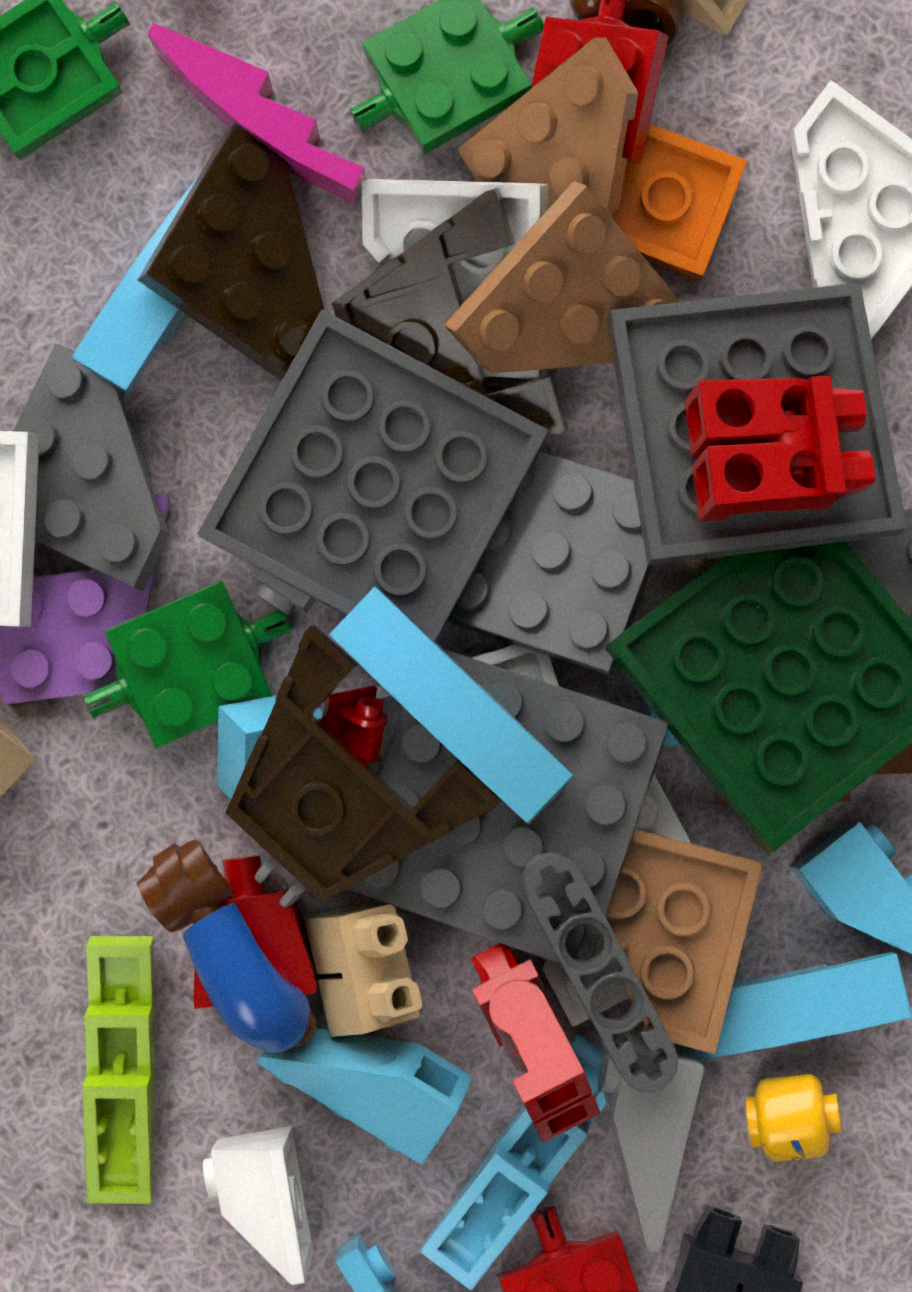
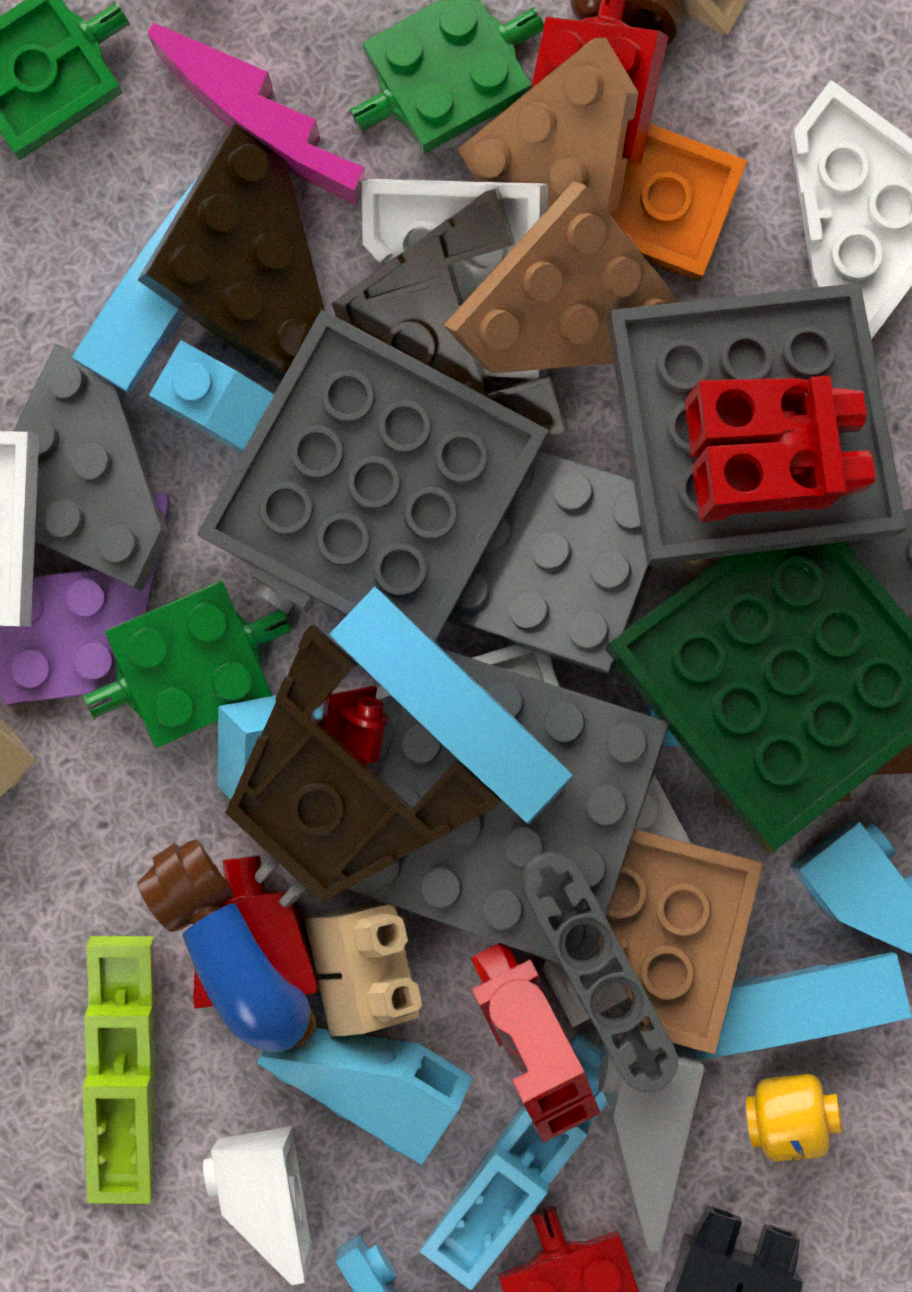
none -> medium azure slope [149,340,274,454]

